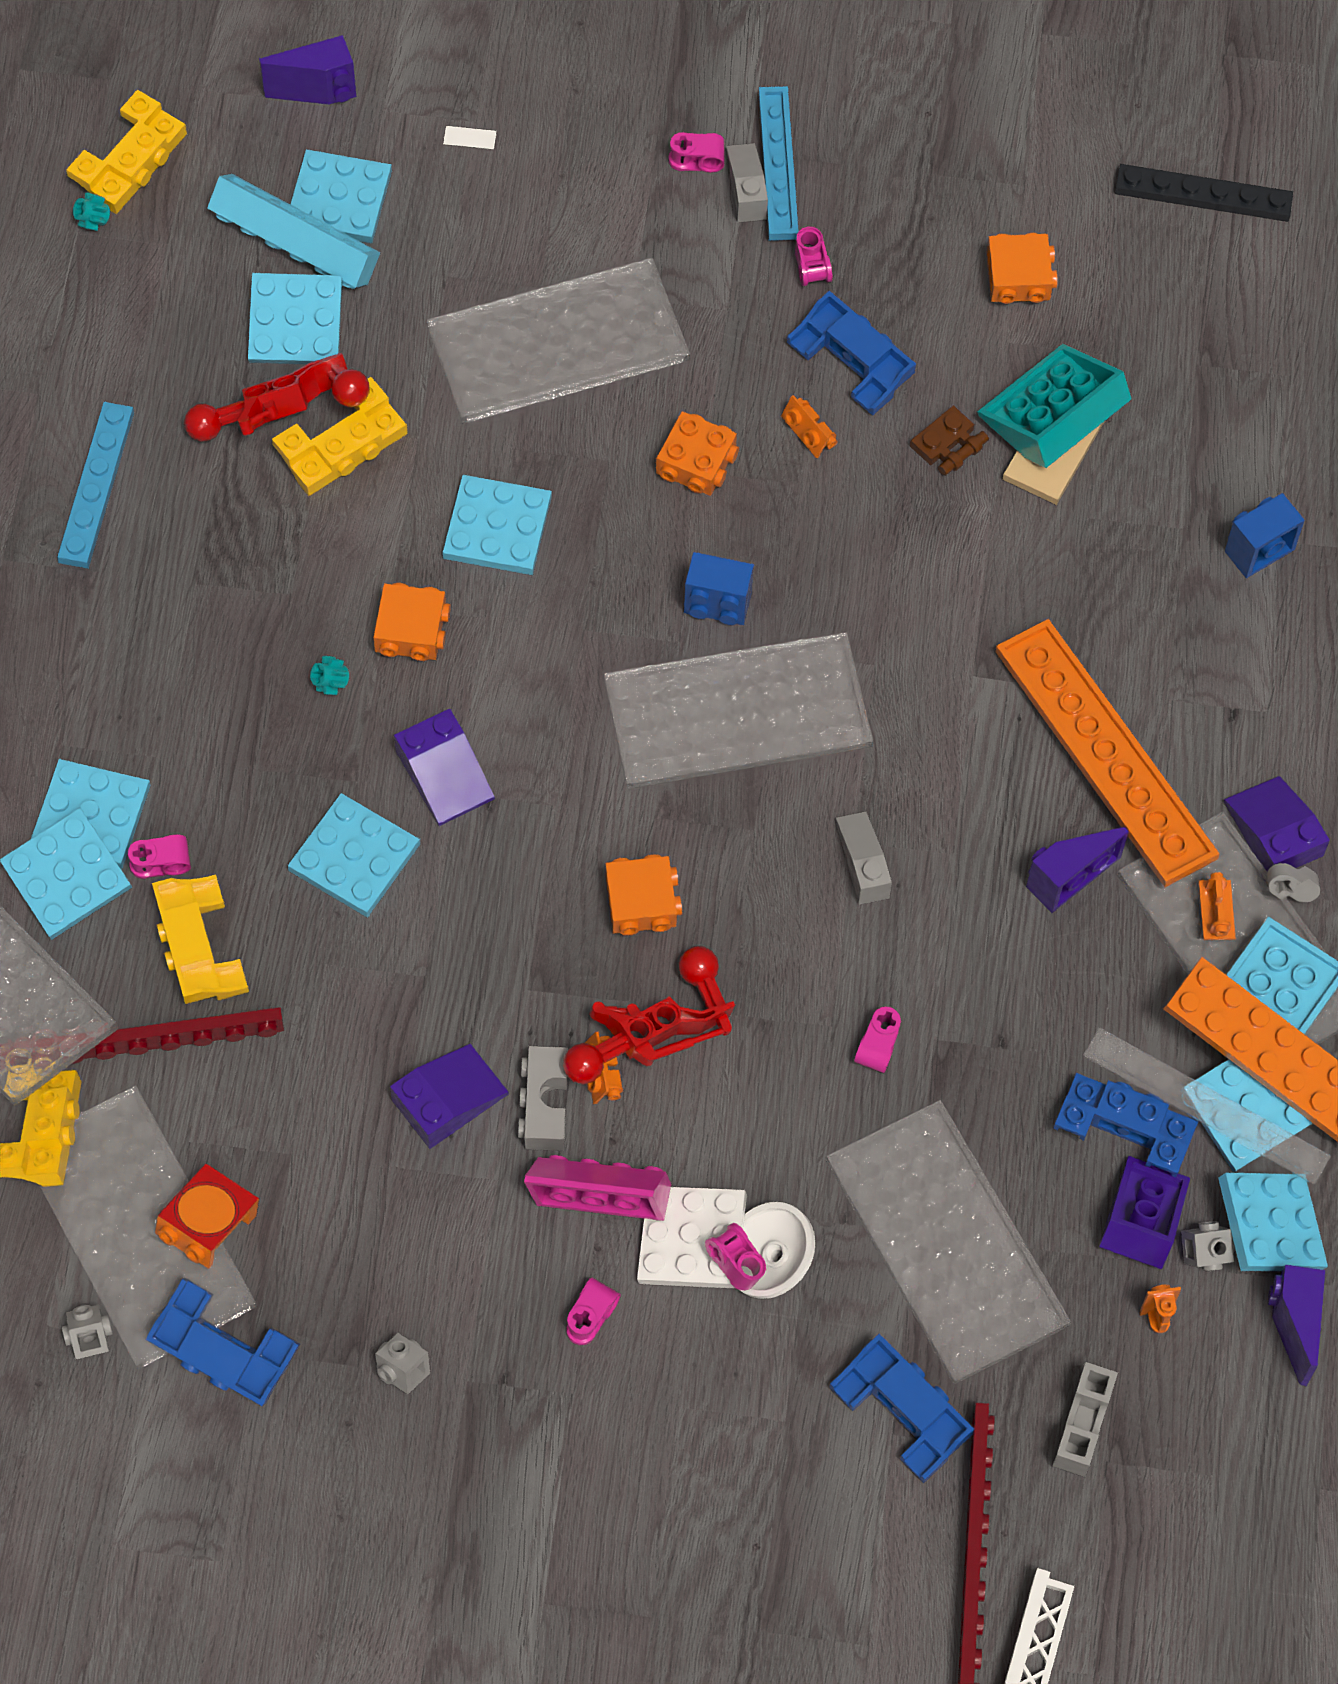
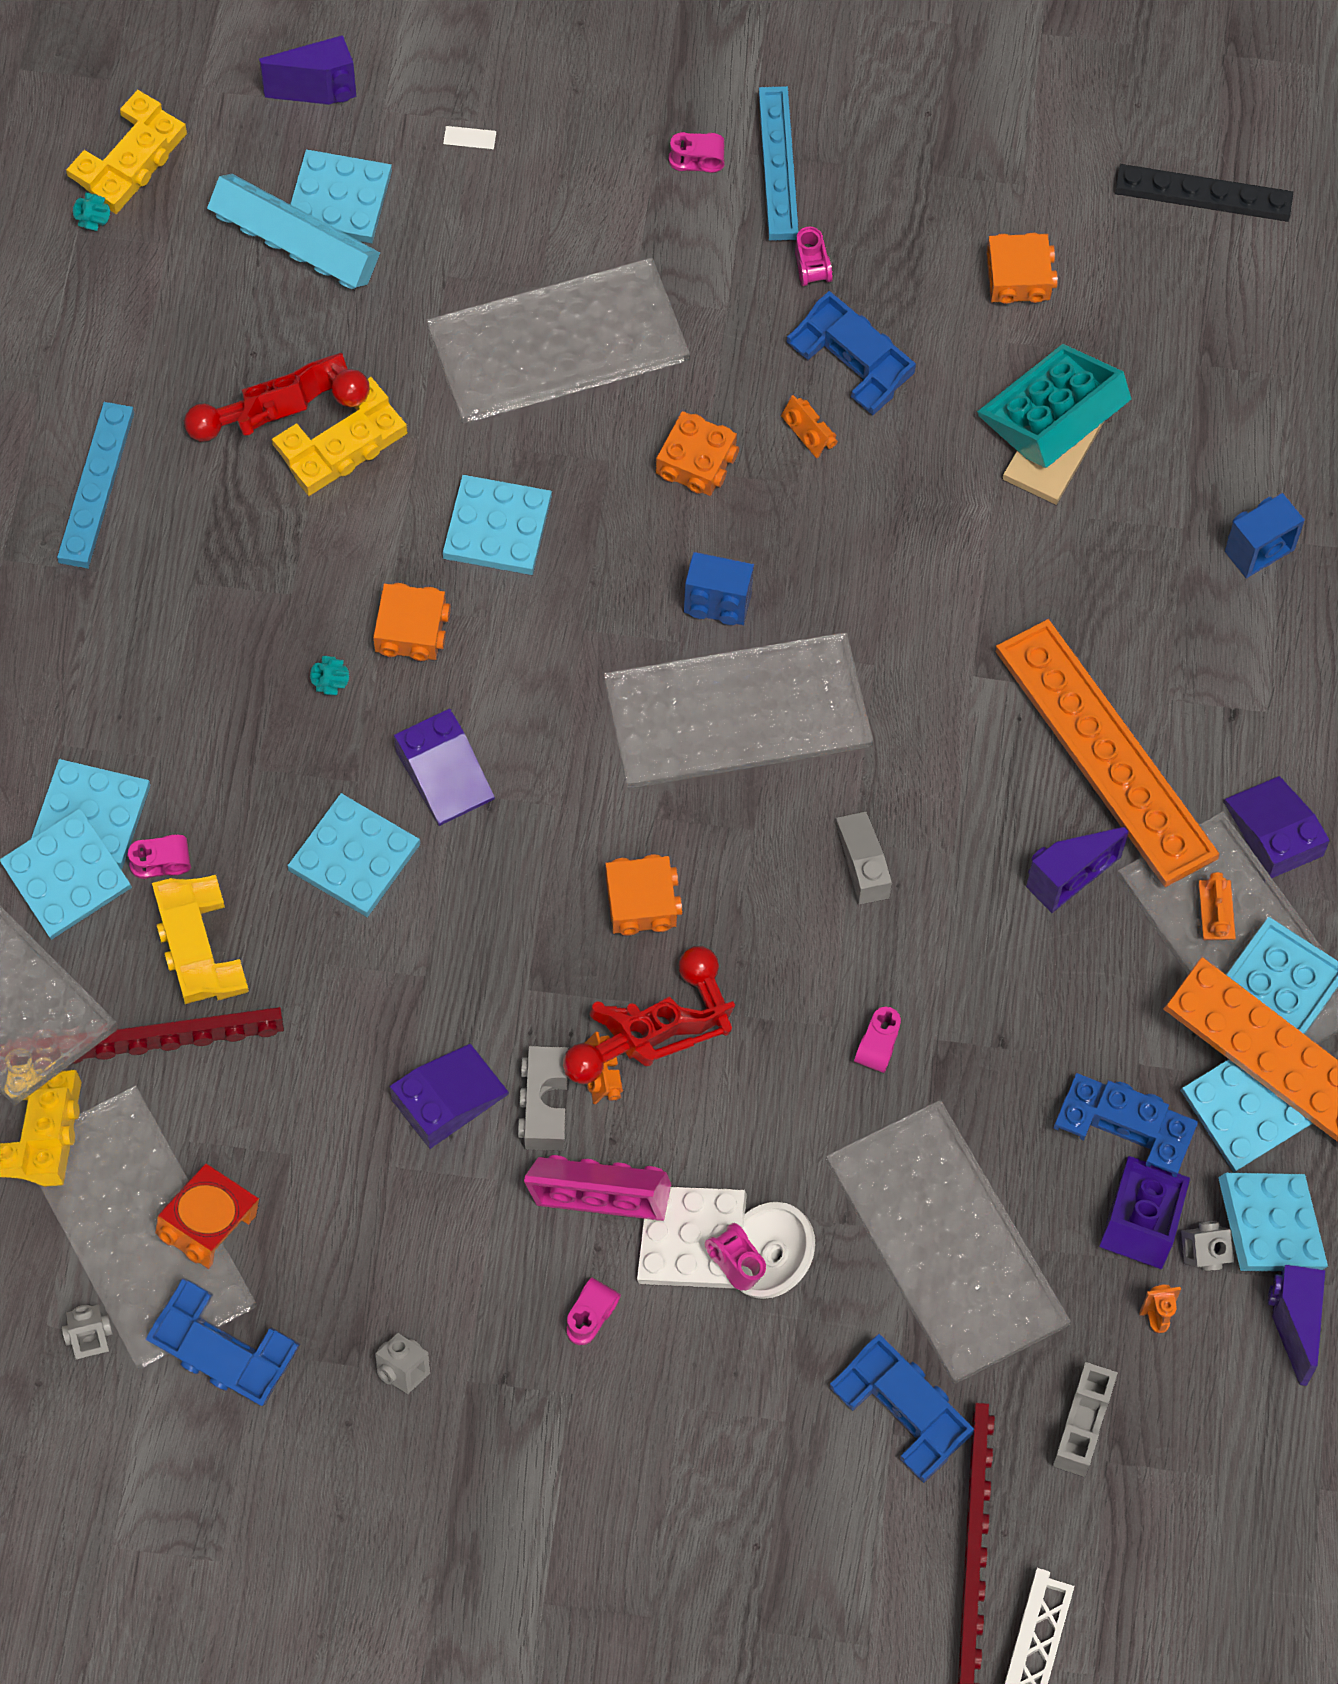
medium azure plate [248,273,342,364] -> none
light grey slope [726,143,768,222] -> none
reddish brown plate [910,405,989,476] -> none
clear plate [1083,1027,1331,1185] -> none
light grey piece [1267,863,1320,902] -> none

